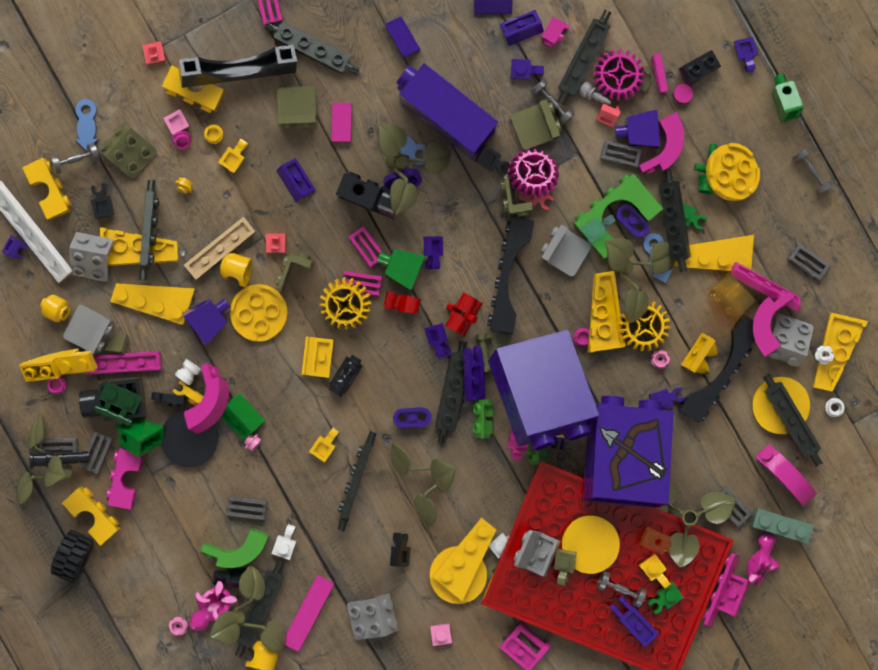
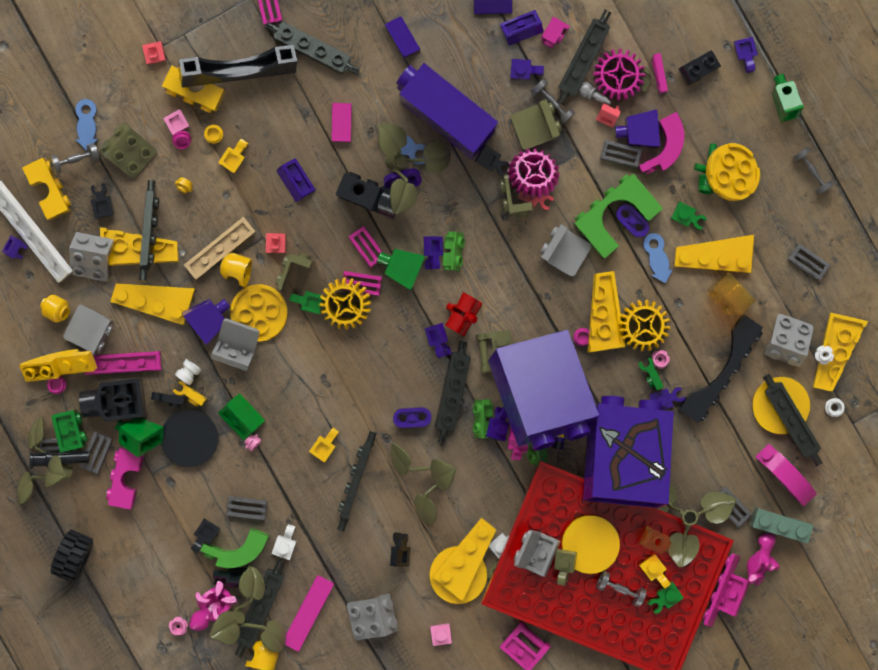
yellow arch [62,486,121,546] -> none
dark green plate [94,381,143,427] -> none
olive tile [105,334,129,354] -> none
dark pink arch [184,363,229,434] -> none
olive bracket [277,86,317,129] -> none
yellow plate [301,336,334,378] -> none
black piece [328,355,363,397] -> none
red leg [383,291,421,314] -> none
dark purple hinge [463,346,485,401] -> none
black arch [487,216,534,335] -> none
clear light blue plate [580,214,616,243] -> none
olive plant [605,238,673,323] -> none
dark purple hinge [609,596,659,647] -> none
pearl dark grey plate [659,169,691,273] -> none
dark pink tile [673,84,693,104] -> none
yellow tile [681,333,718,374] -> none
dark pink tile [731,262,801,312] -> none
dark pink arch [753,291,795,358] -> none
none -> green bracket [51,409,87,453]
none -> black plate [191,518,221,553]
none -> light grey bracket [211,318,260,371]
none -> green plate [289,291,323,314]
none -> bright green hinge [442,231,465,271]
none -> dark purple plate [486,406,509,441]
none -> green plate [638,357,664,390]

